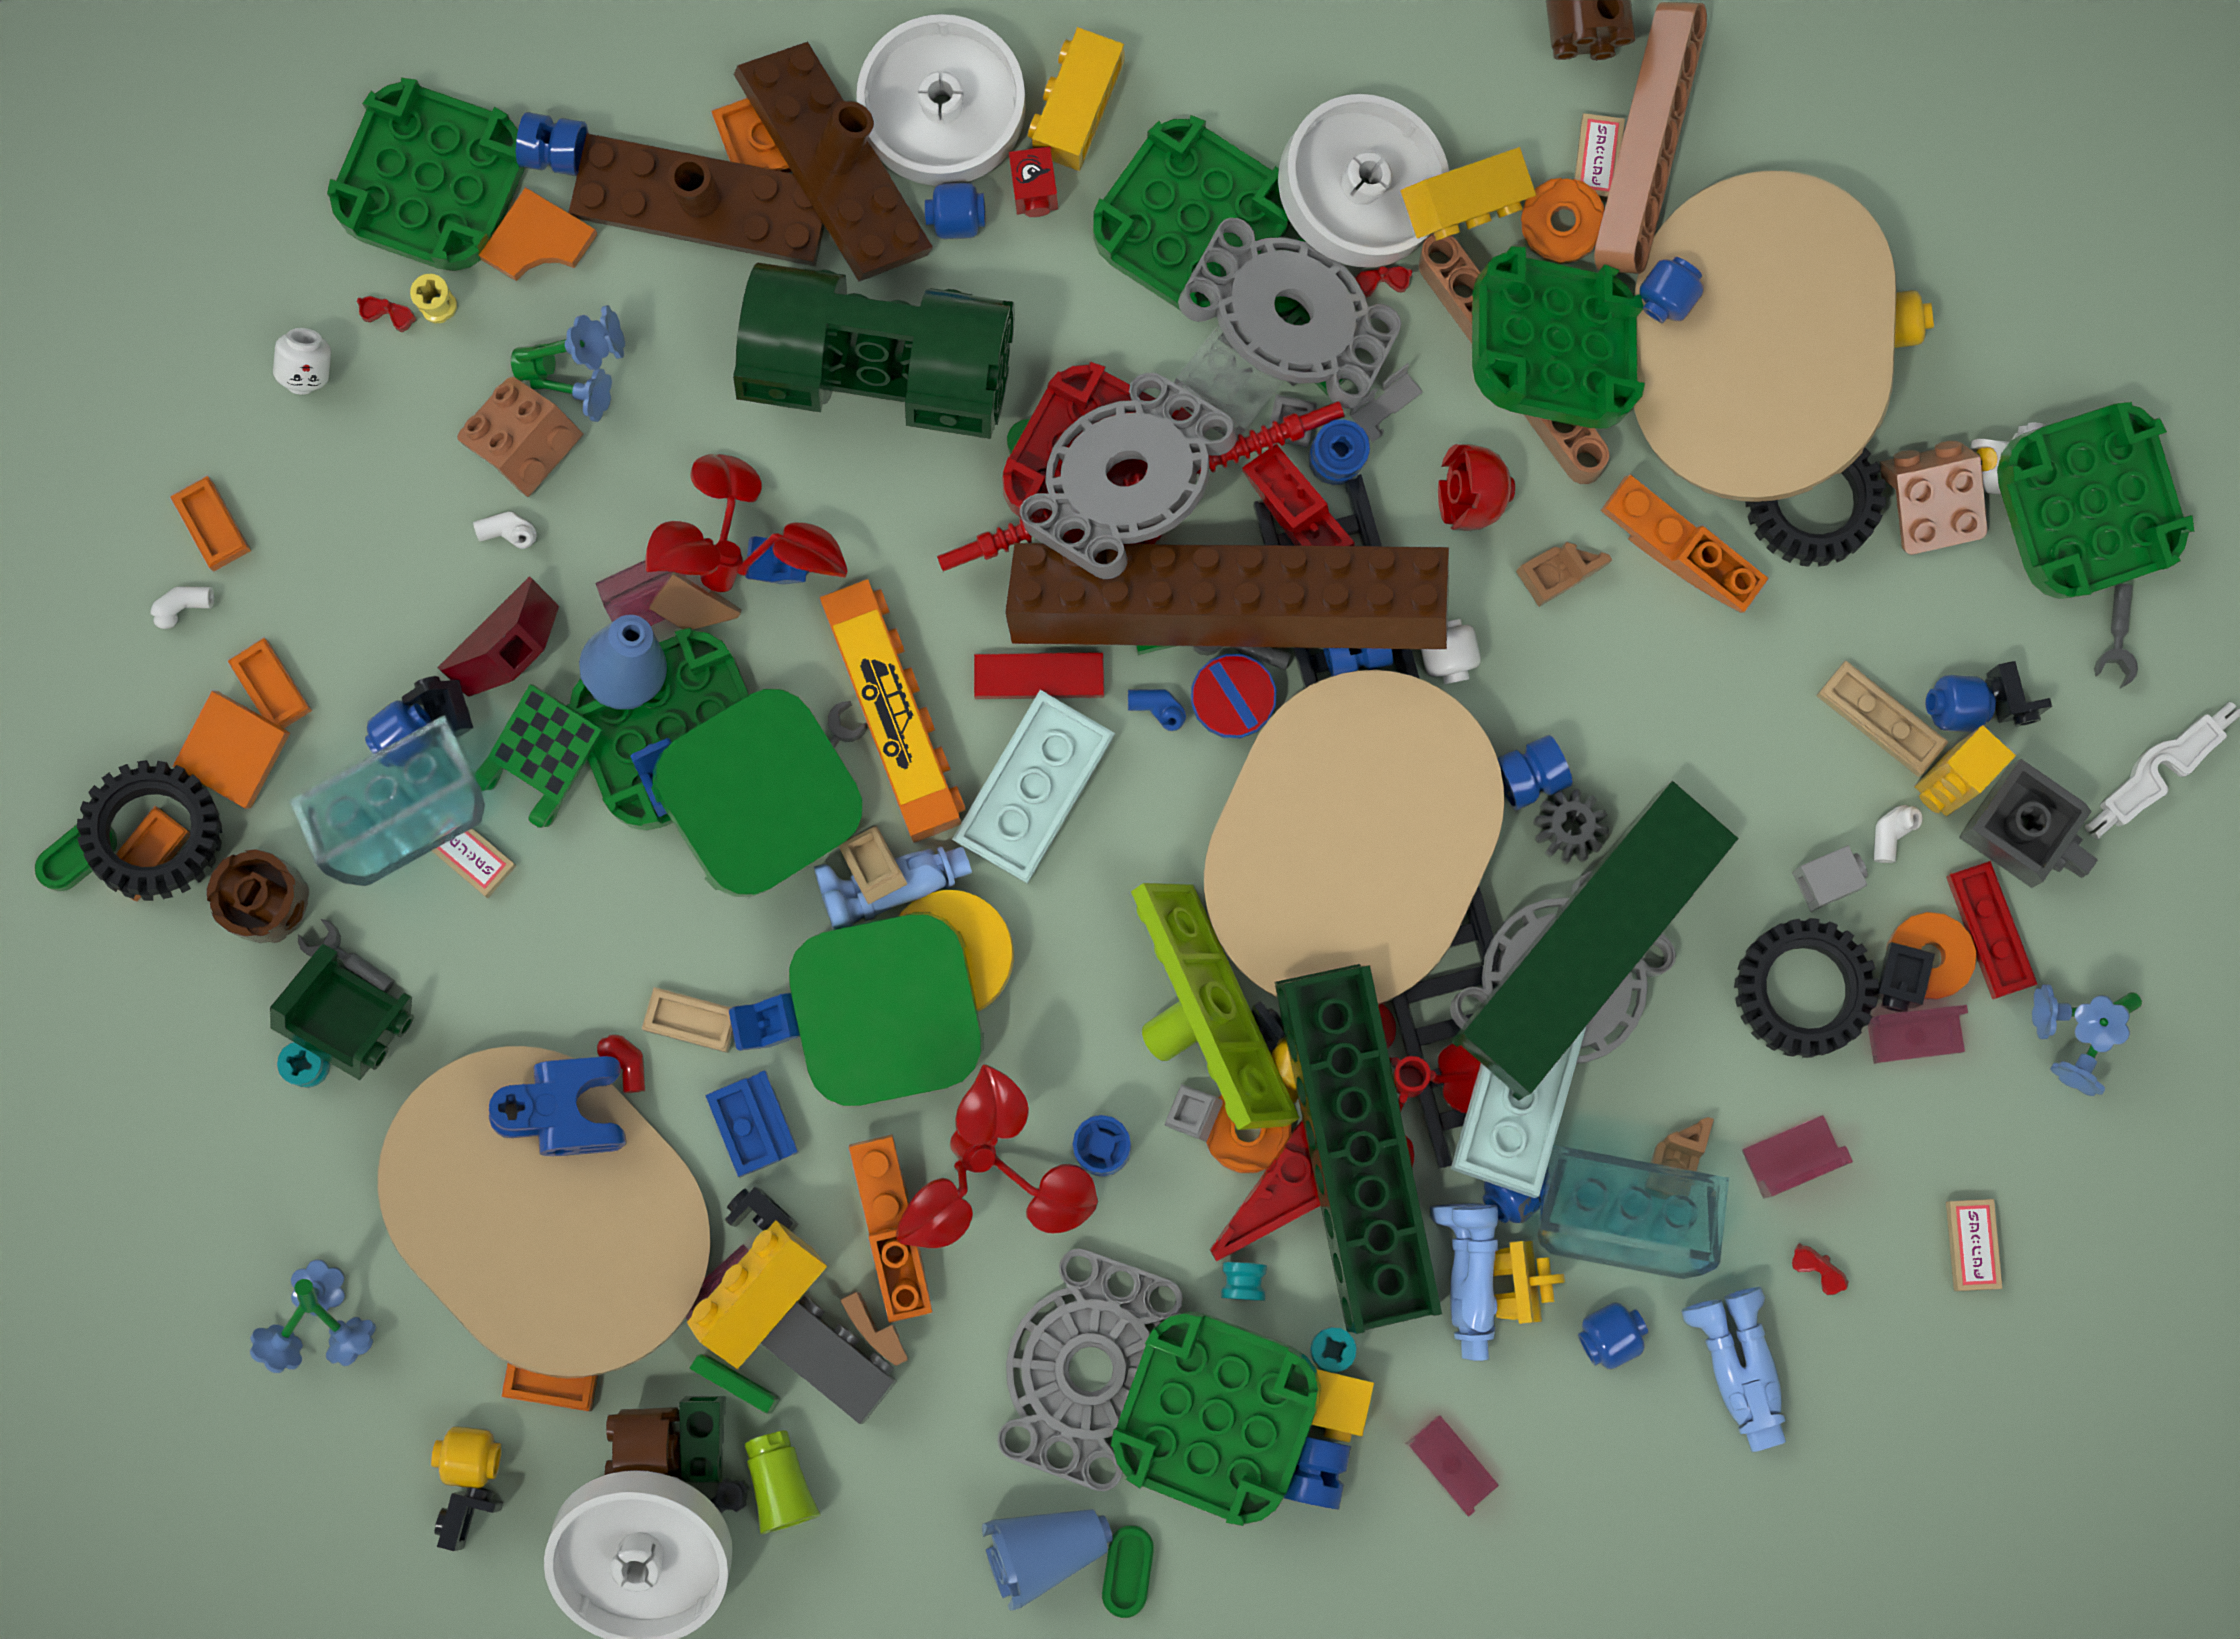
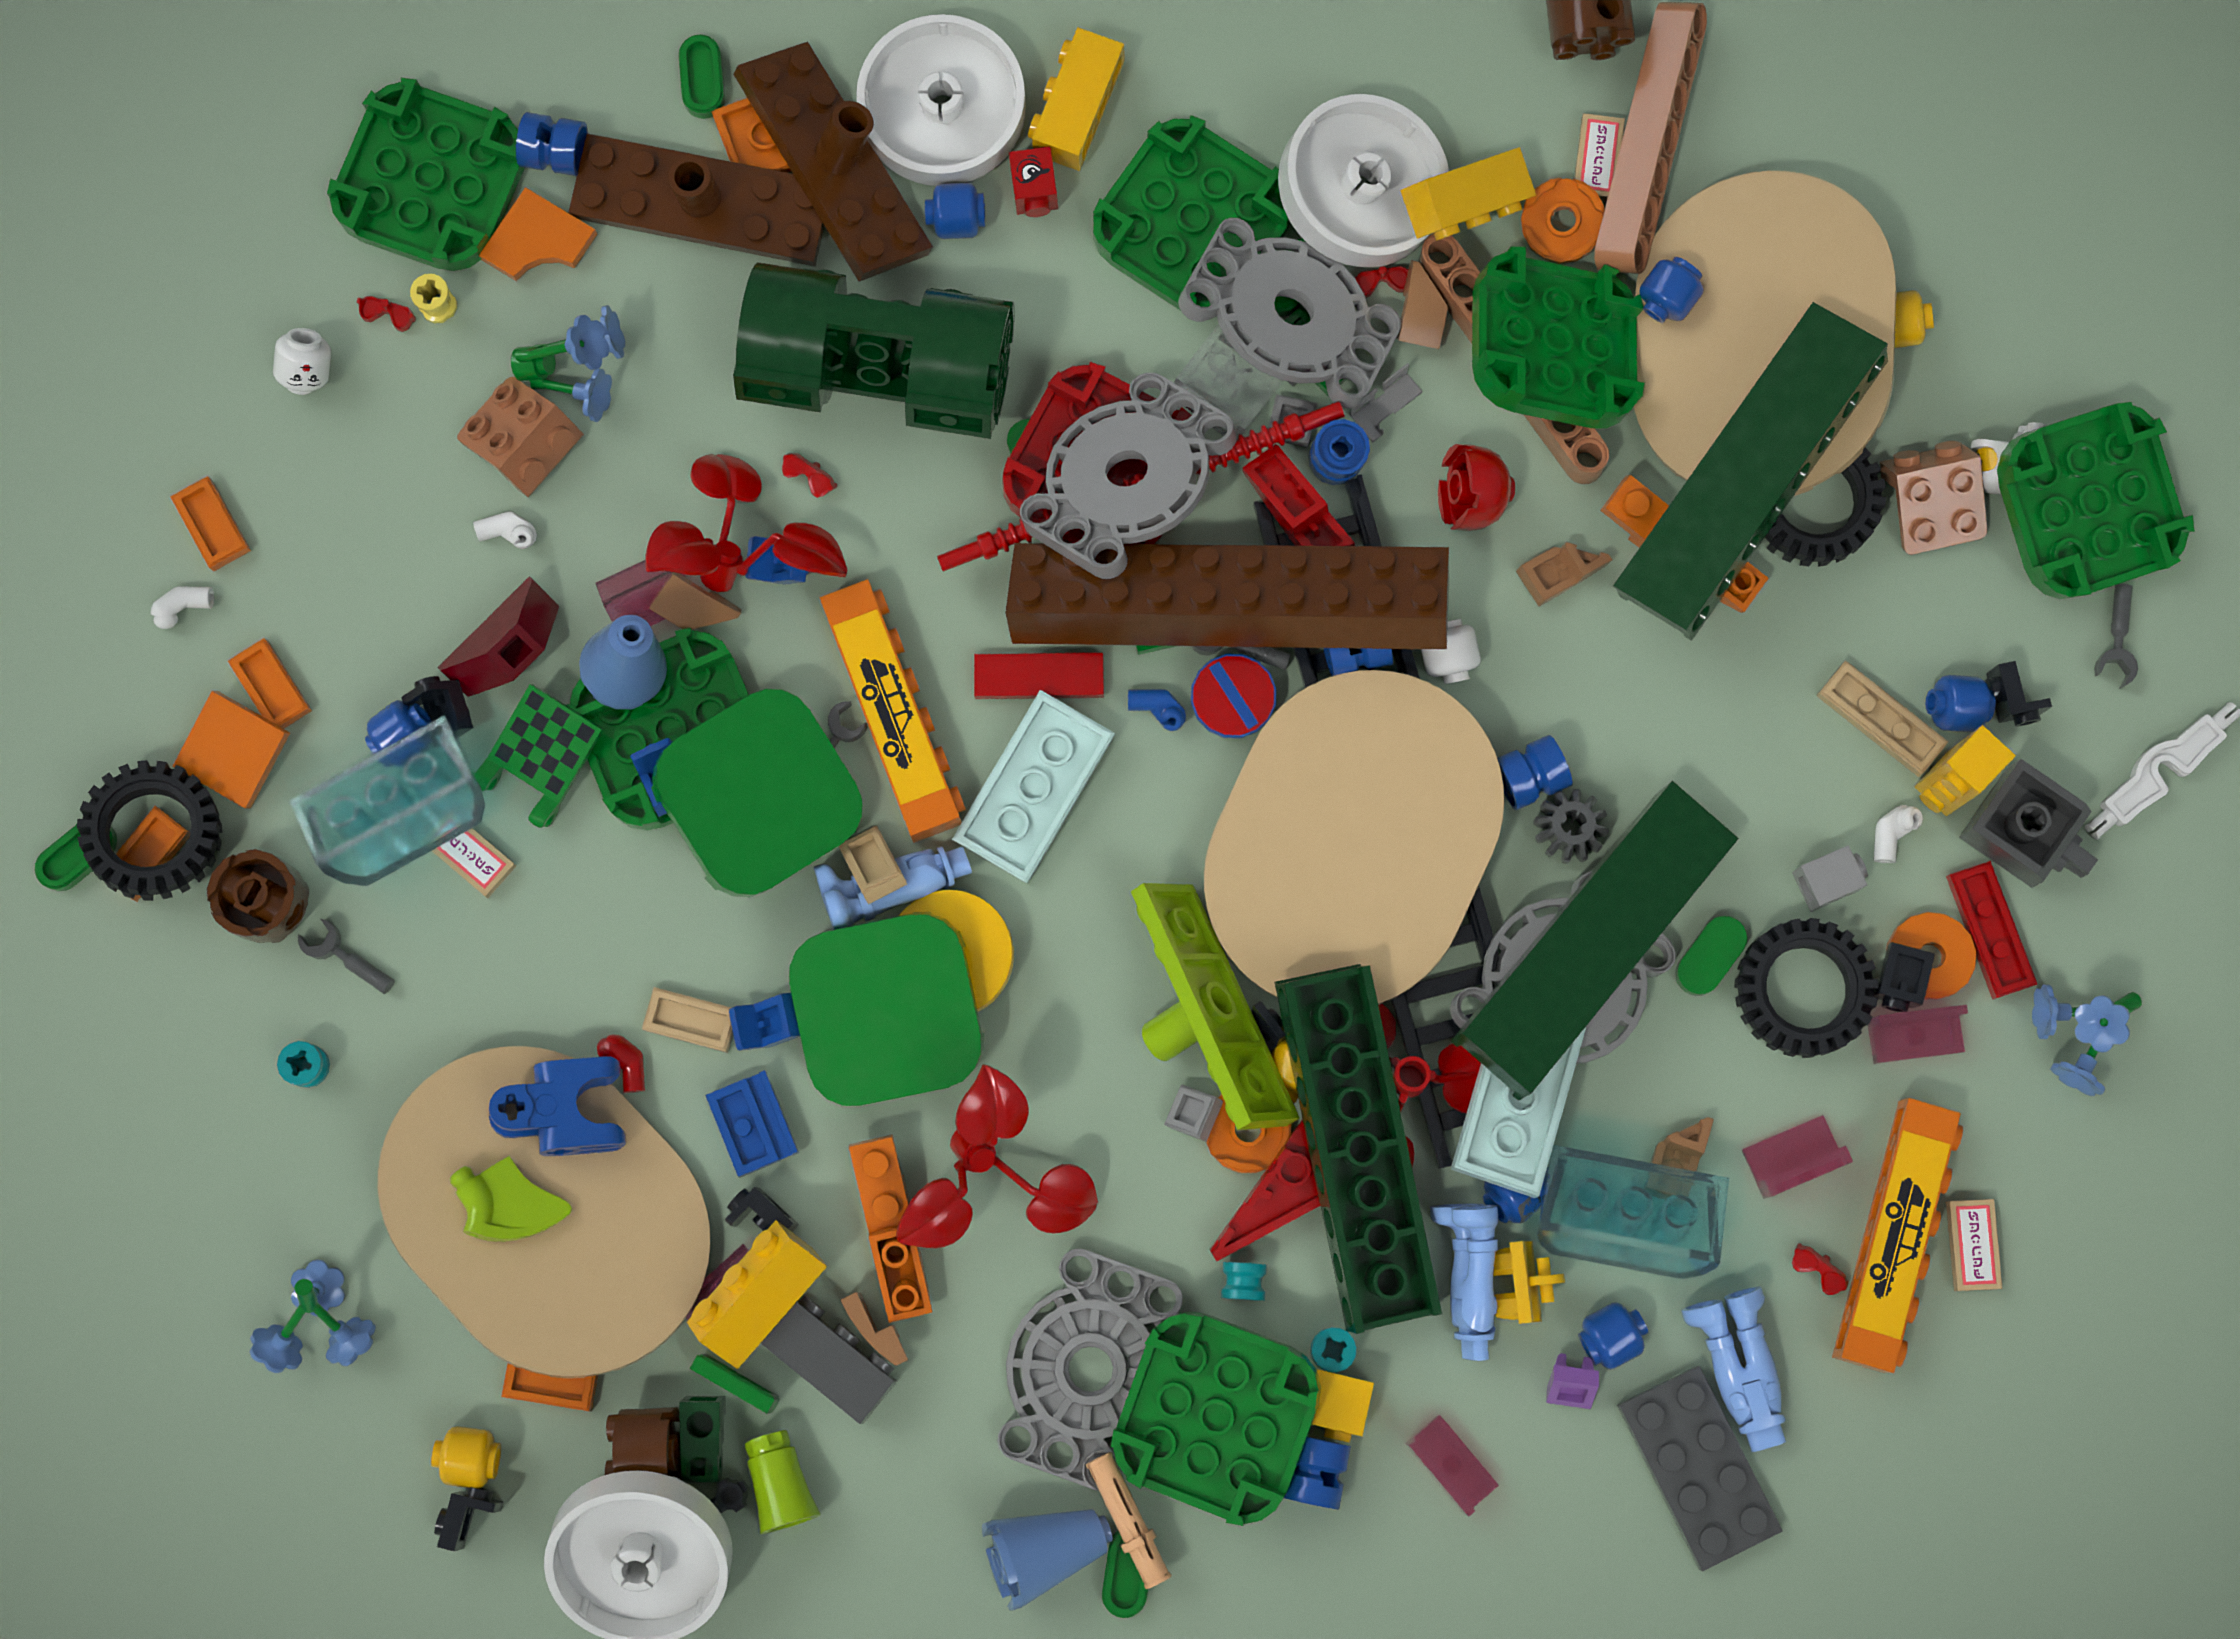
dark green panel [270,943,414,1080] -> none
blue wheel [1073,1115,1131,1177] -> none
none -> lime arm [450,1156,572,1242]
none -> green tile [679,34,725,119]
none -> red piece [782,452,838,498]
none -> light nougat pin [1085,1451,1172,1589]
none -> medium nougat slope [1396,260,1448,349]
none -> medium lavender tile [1546,1353,1599,1409]
none -> dark green tile [1613,302,1888,641]
none -> dark grey plate [1617,1366,1783,1571]
none -> green tile [1675,916,1747,996]
none -> brick [1832,1098,1963,1373]

